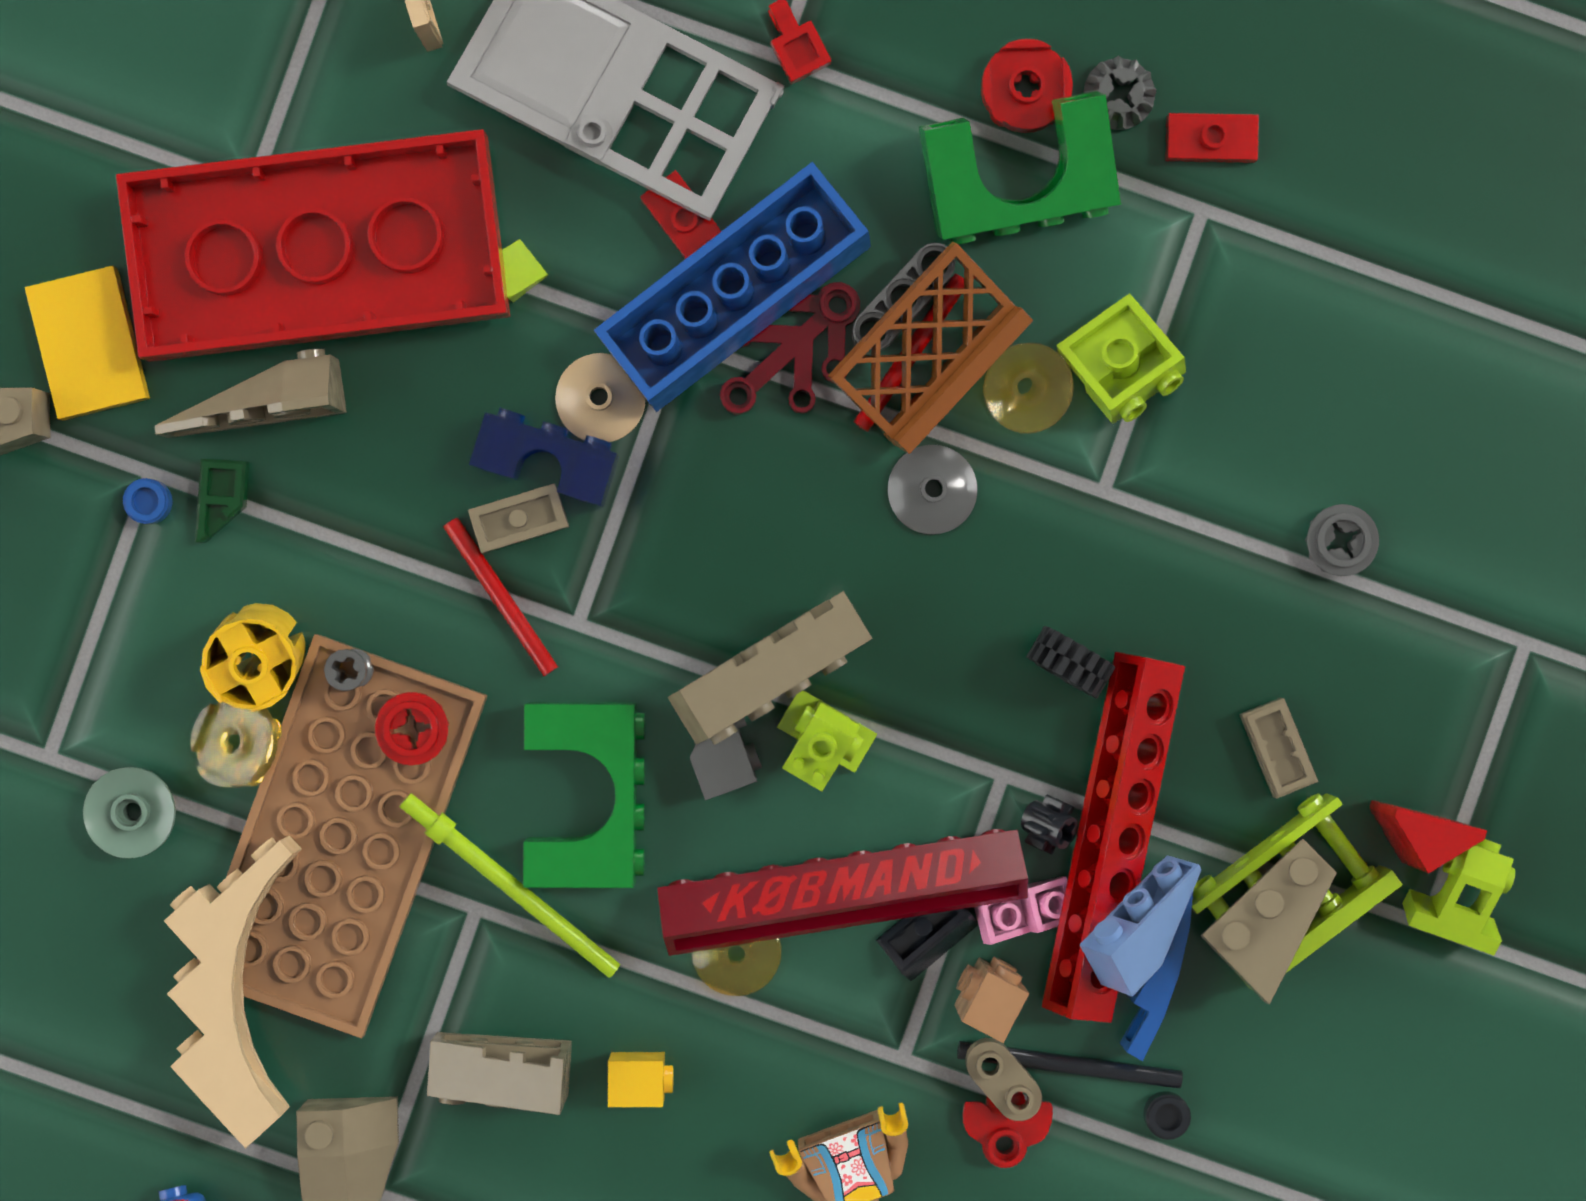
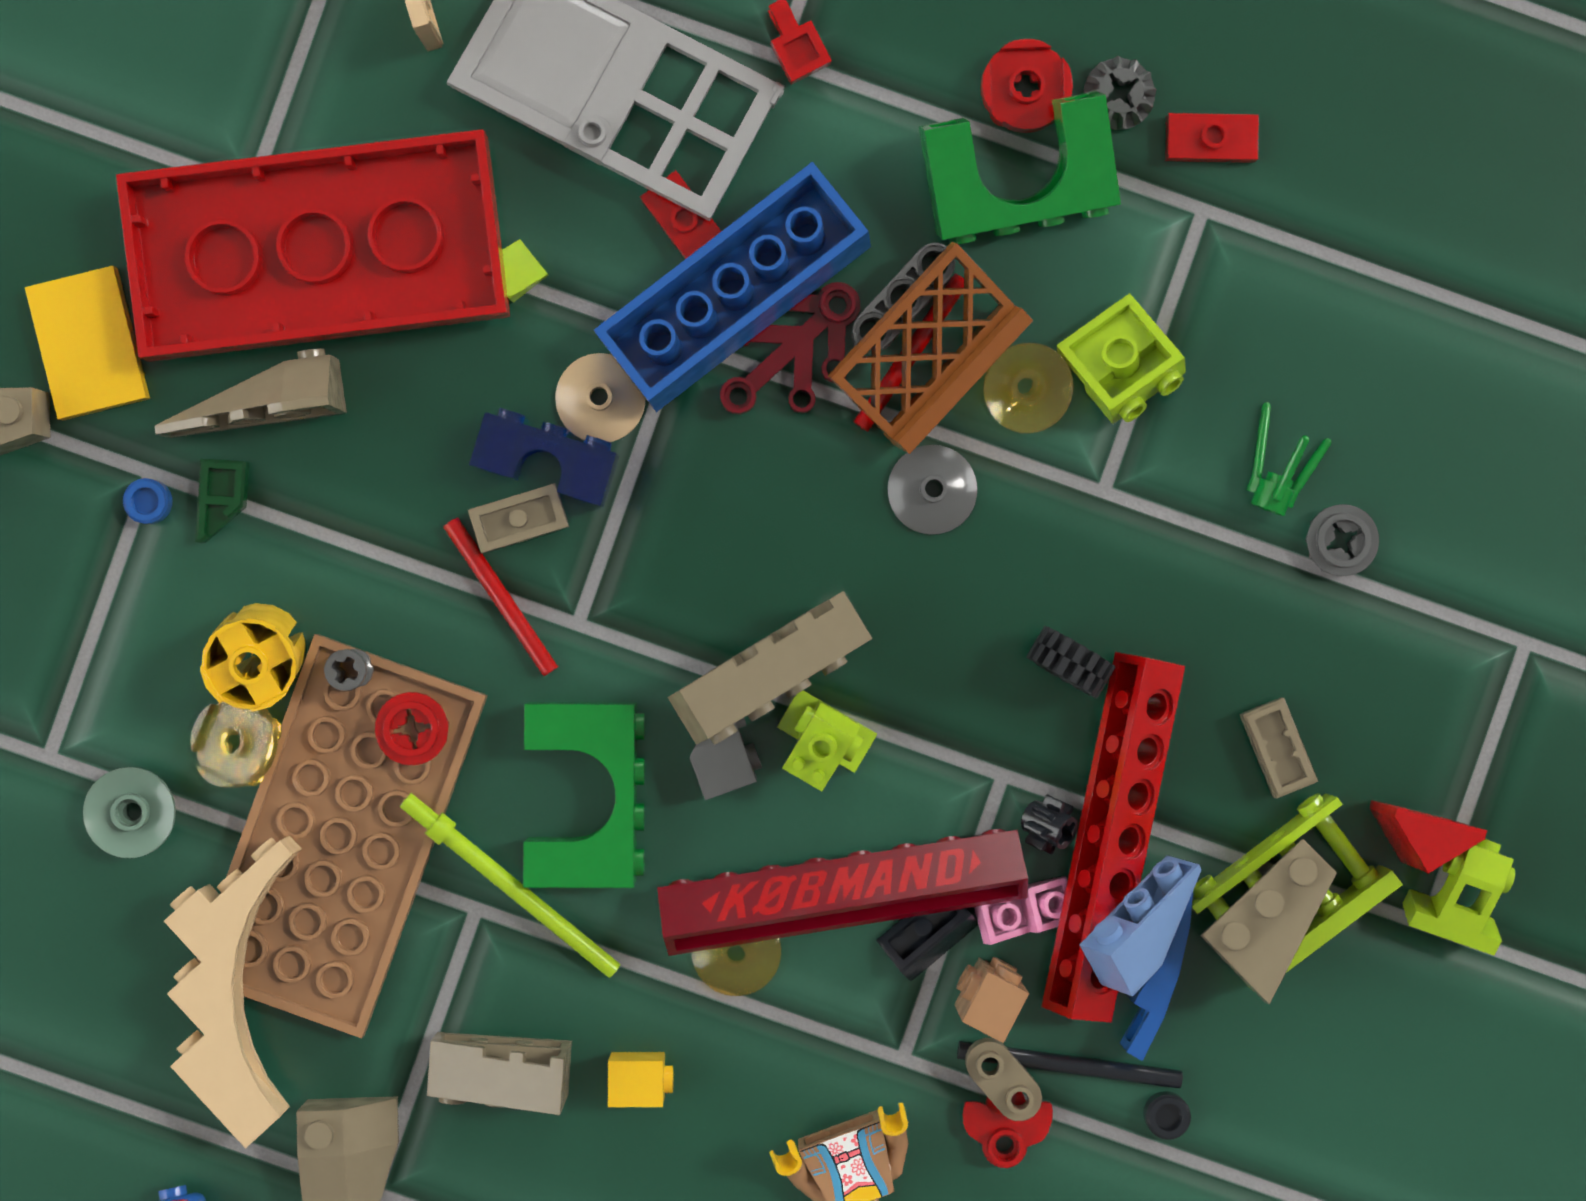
none -> green plant [1246,402,1332,517]

